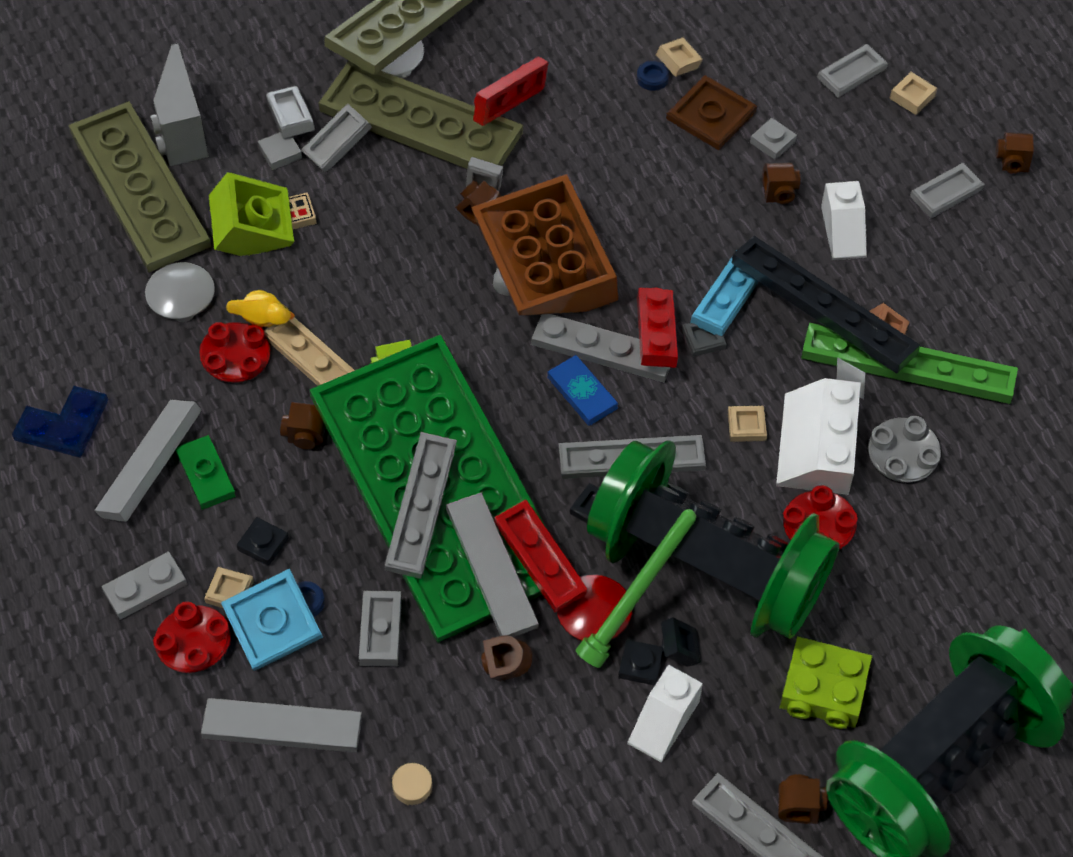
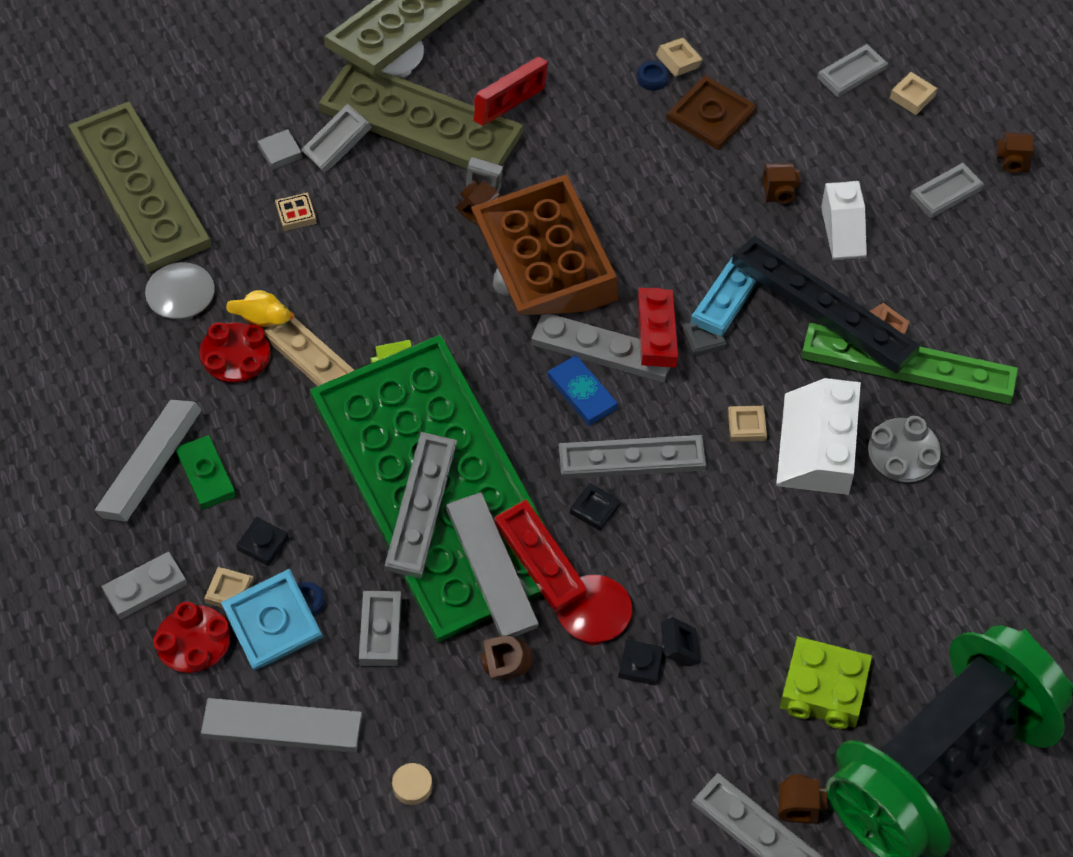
clear blue plate [12,386,108,458] -> none
light grey slope [150,43,208,166] -> none
lime slope [209,172,294,256] -> none
light grey tile [266,86,315,138] -> none
reddish brown plate [280,402,326,449] -> none
bright green piece [575,509,696,668] -> none
brick [587,440,839,639] -> none
white slope [628,665,703,763] -> none
light grey plate [750,118,797,160] -> none
red dish [783,485,858,549] -> none
white sticker [836,357,866,400] -> none

